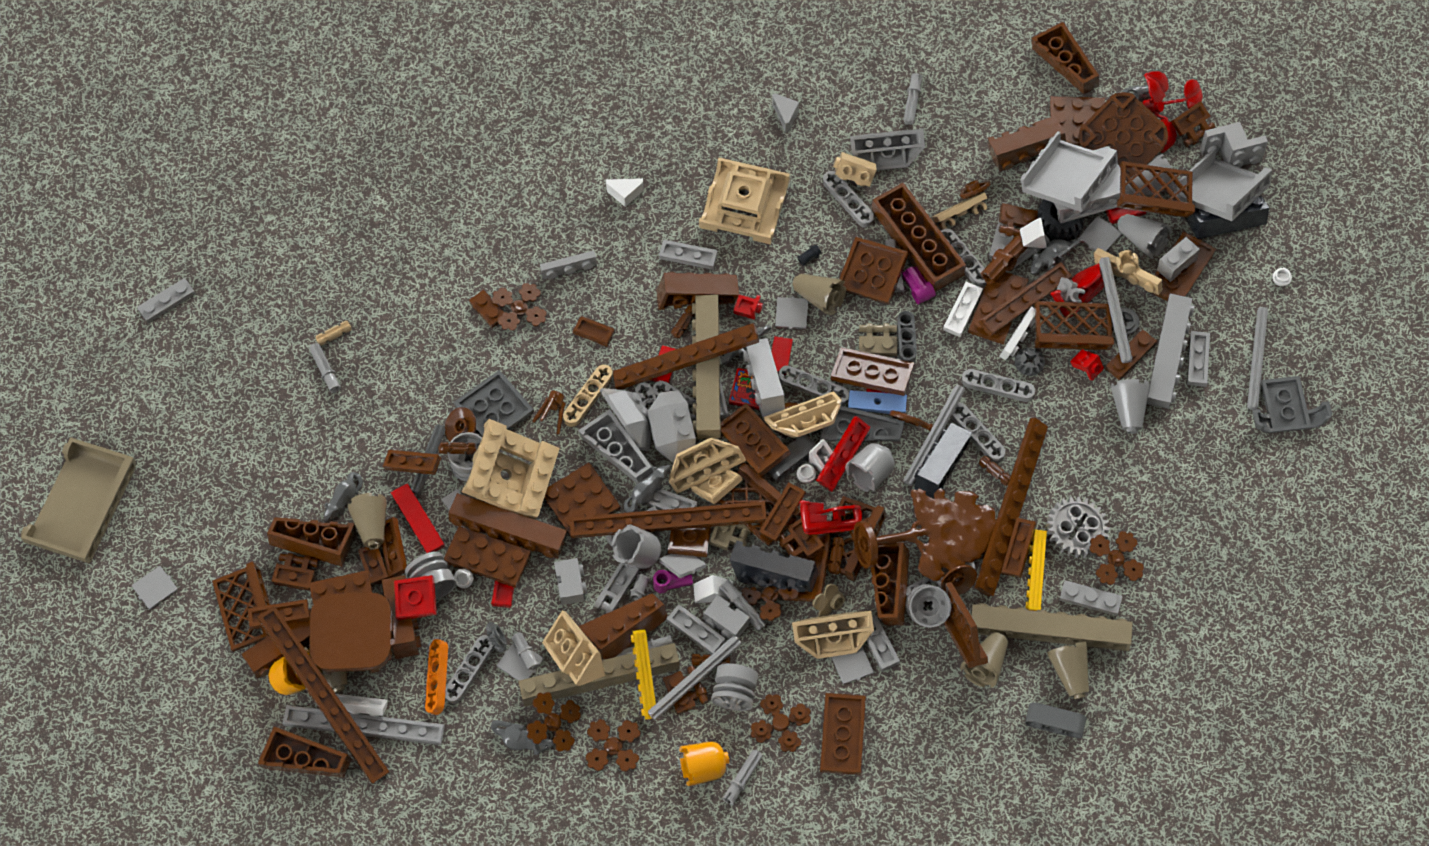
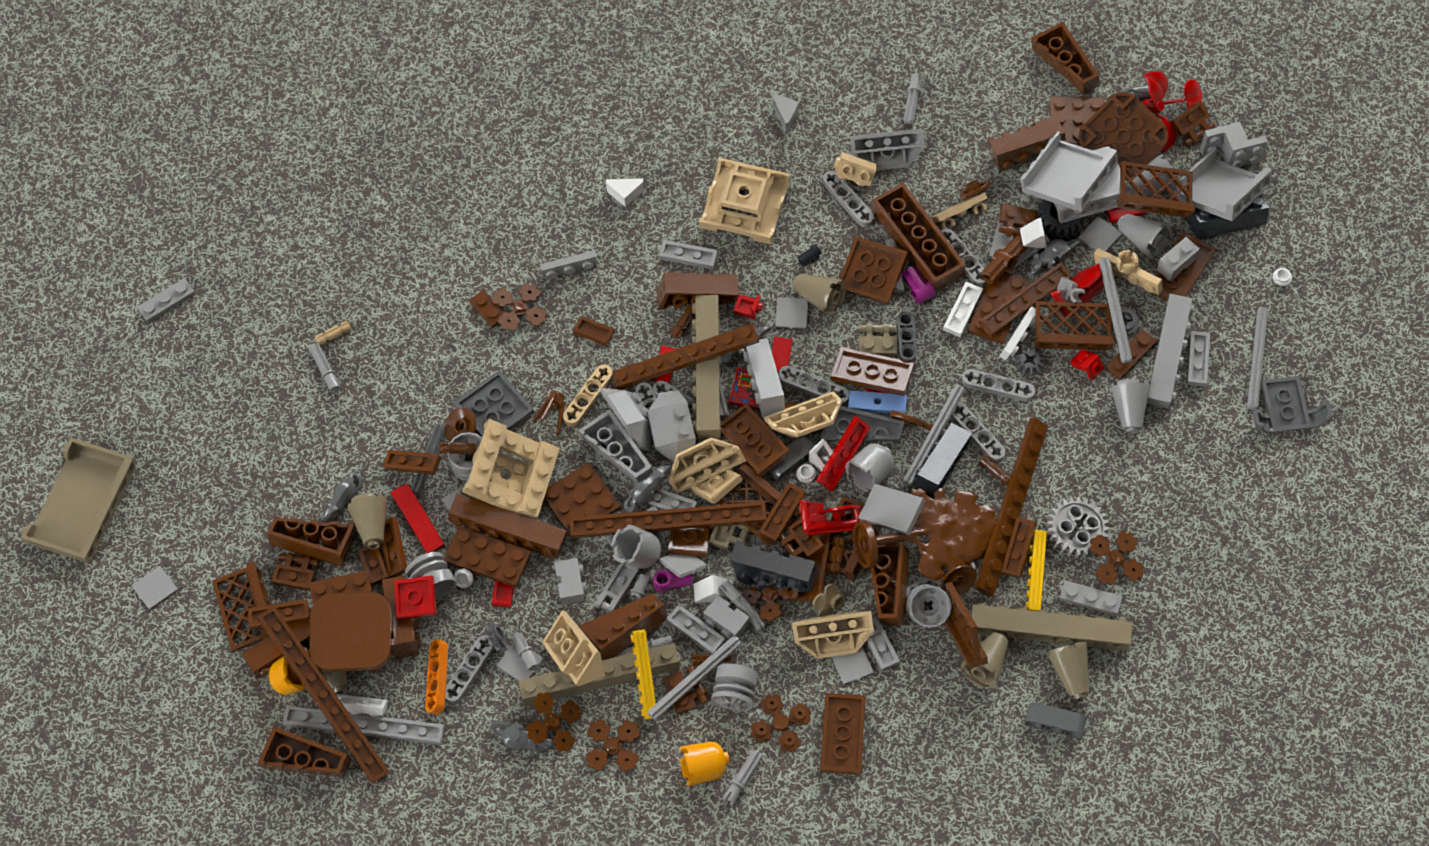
none -> light grey tile [858,484,925,535]

